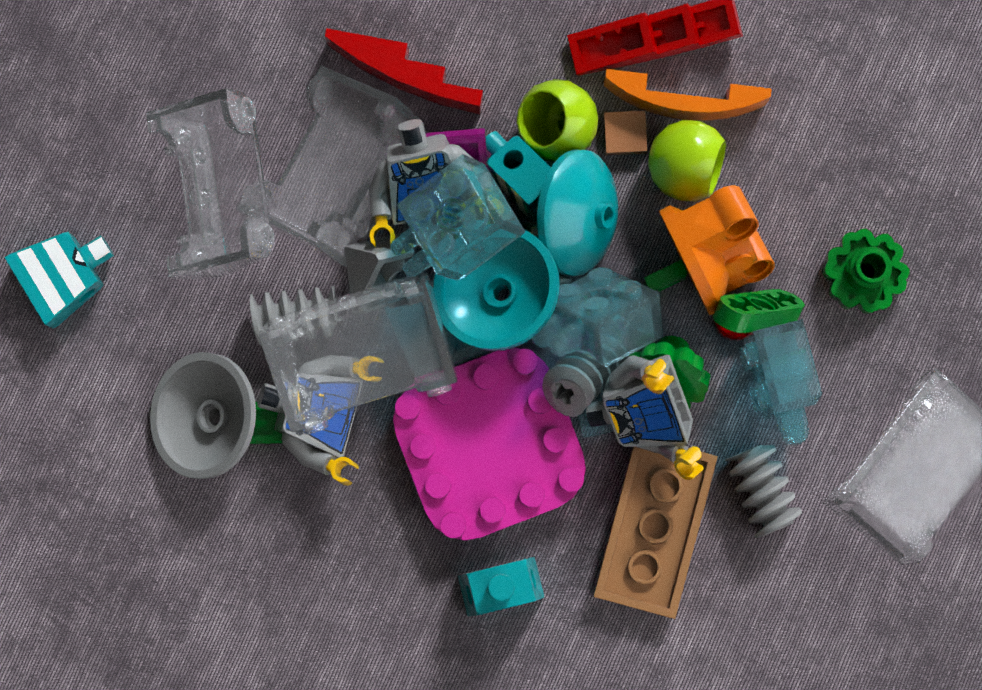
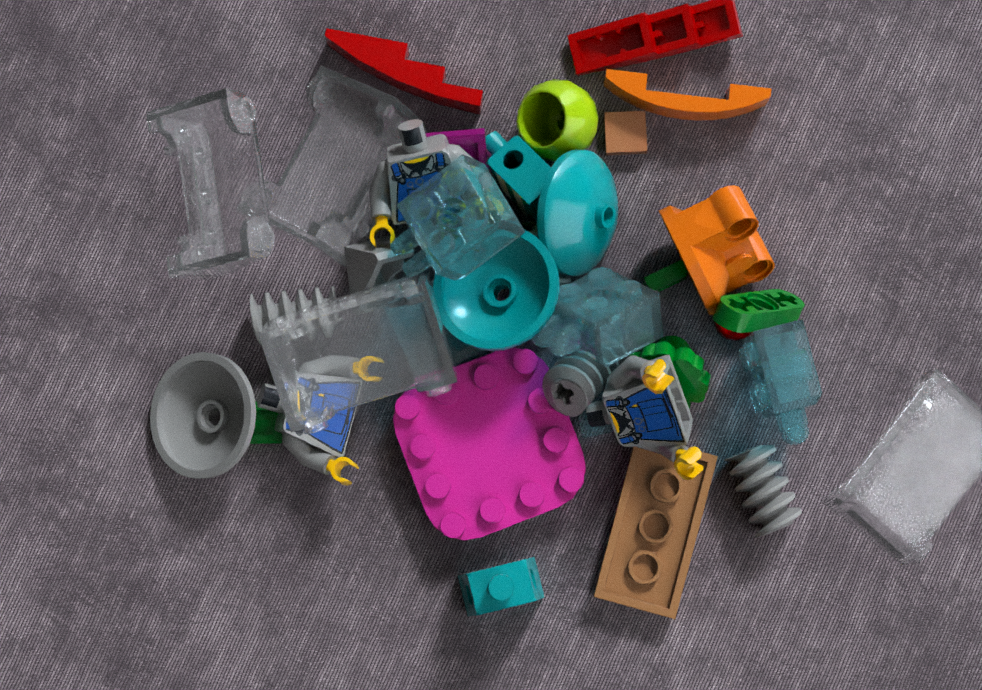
teal torso [4,232,114,329] -> none
lime helmet [648,120,726,202] -> none
green plant [822,229,910,314] -> none

